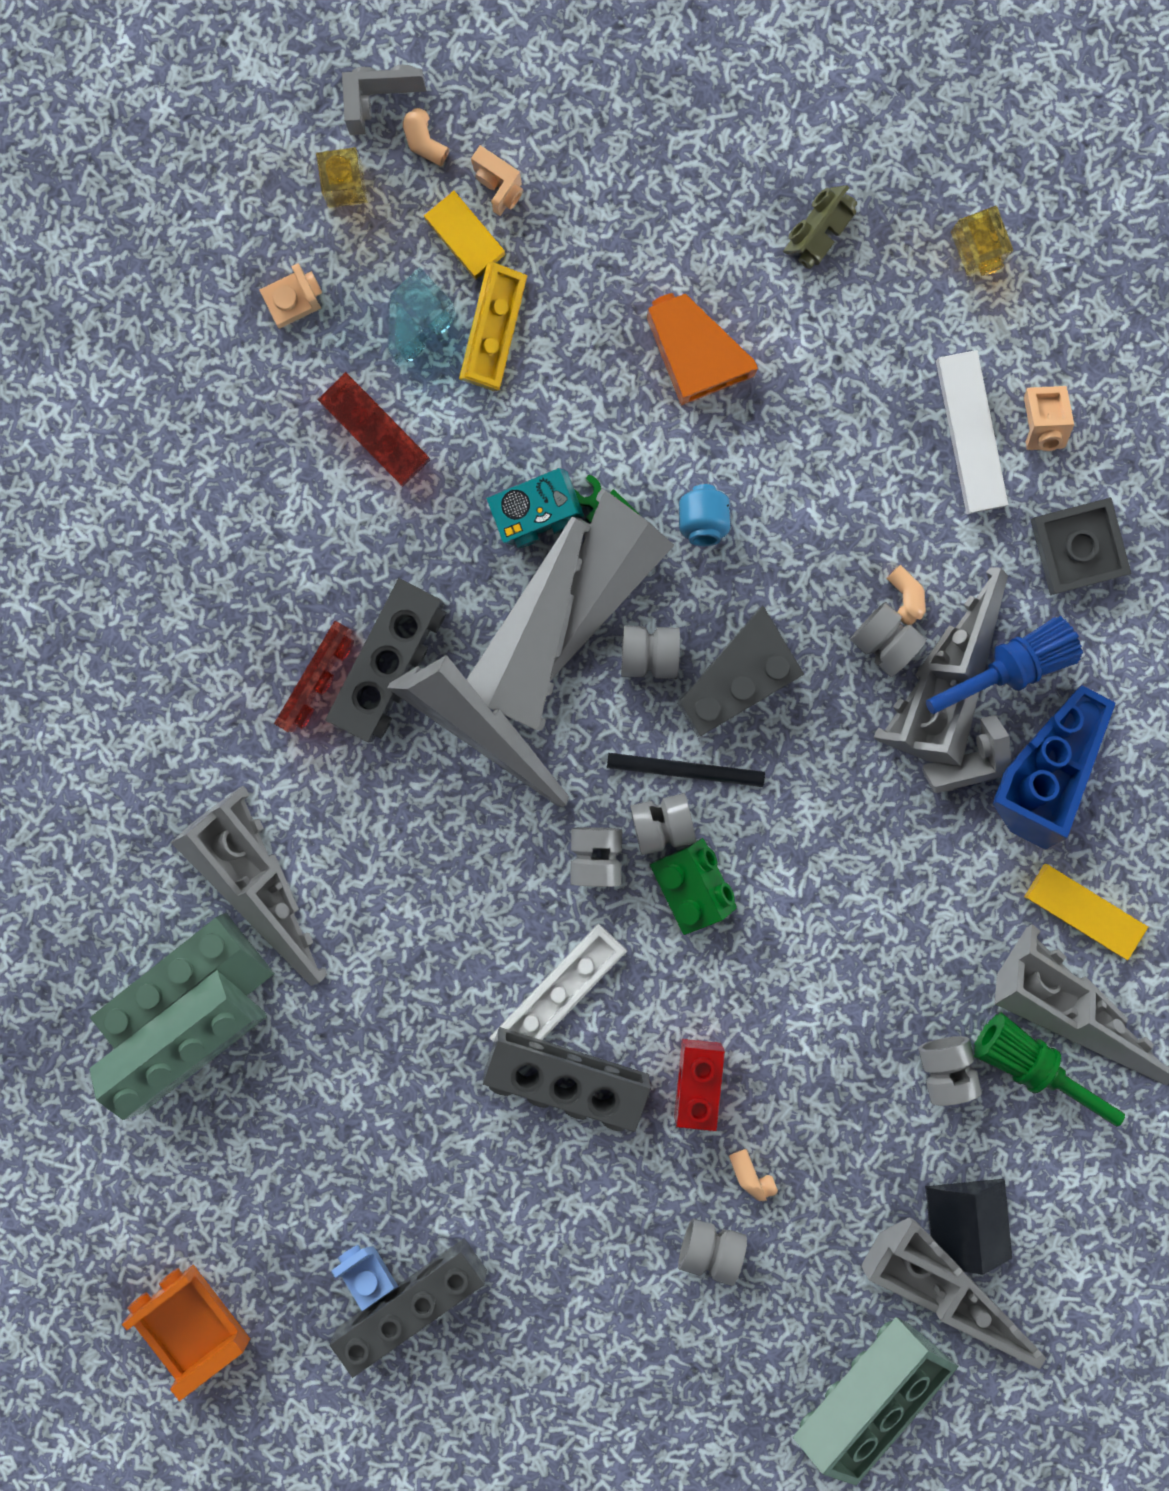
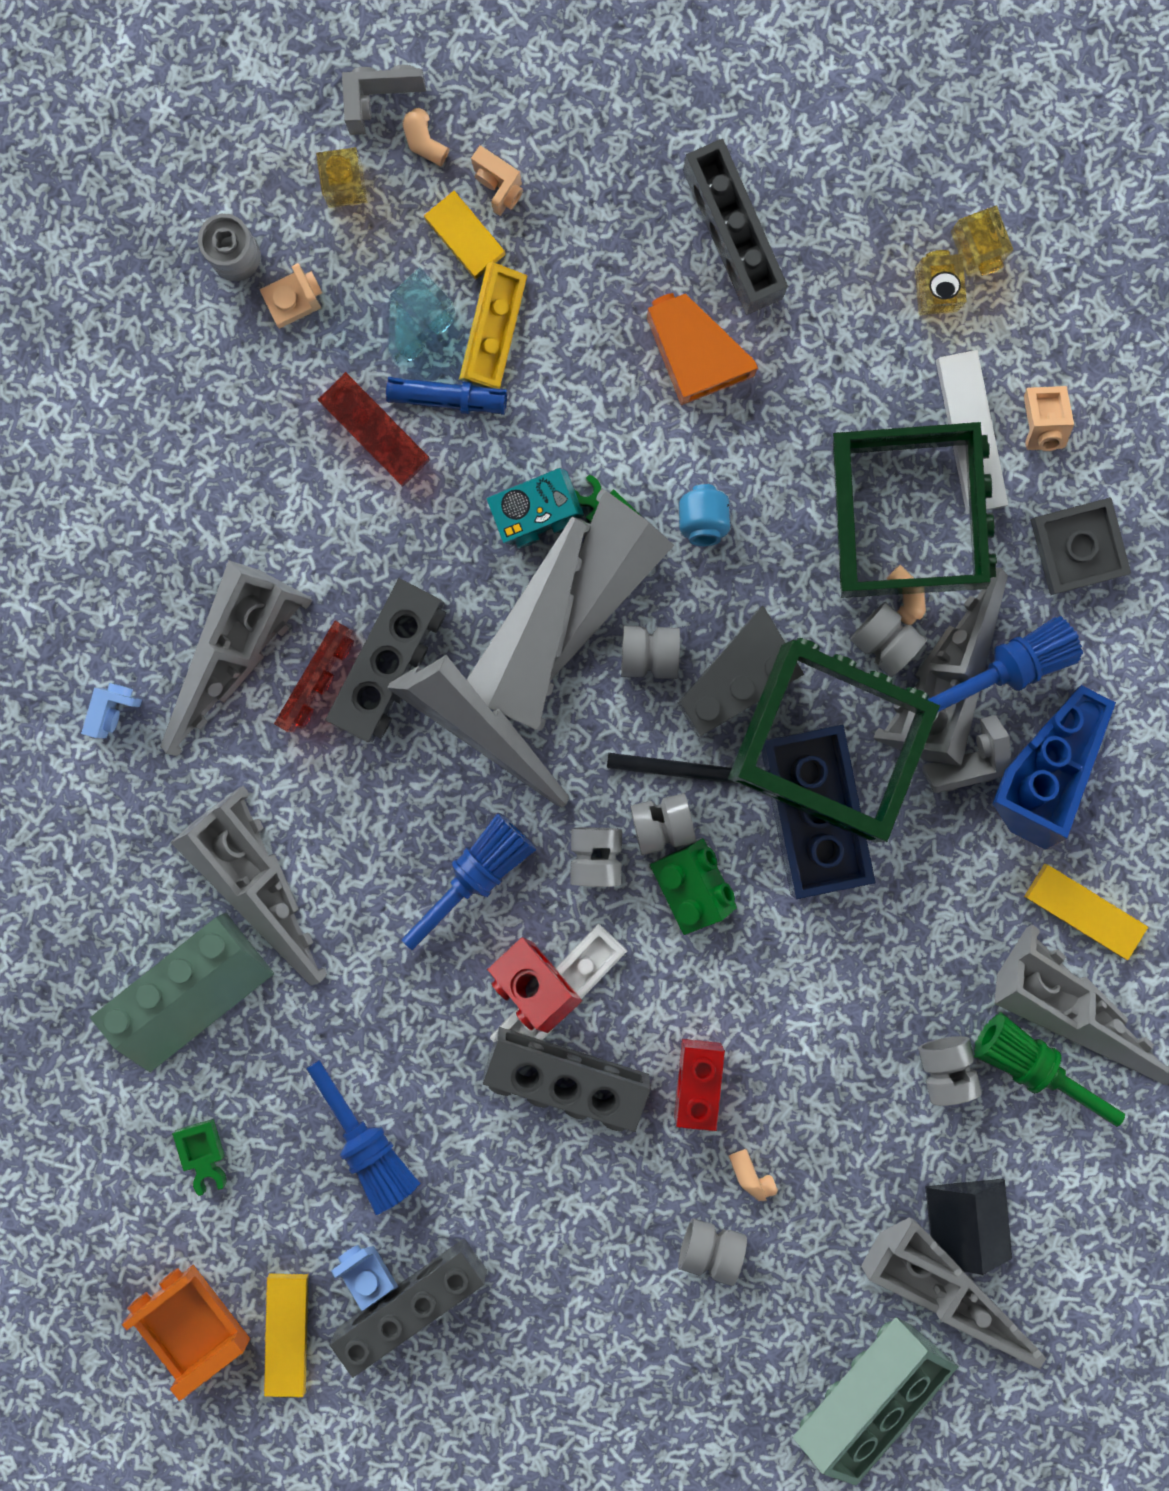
sand green slope [89,970,267,1120] -> none
olive hinge [783,185,858,269] -> none
none -> light blue bracket [81,683,142,738]
none -> light grey wedge [160,560,312,756]
none -> green plate [172,1118,227,1196]
none -> light grey wheel [198,213,261,281]
none -> yellow tile [264,1273,309,1397]
none -> blue piece [306,1060,421,1215]
none -> blue pin [386,376,508,415]
none -> blue piece [401,813,537,950]
none -> brick [487,937,583,1033]
none -> dark grey brick [683,138,788,315]
none -> dark green window [728,638,940,843]
none -> dark blue brick [761,724,876,899]
none -> dark green window [833,422,997,598]
none -> clear yellow brick [915,250,967,315]

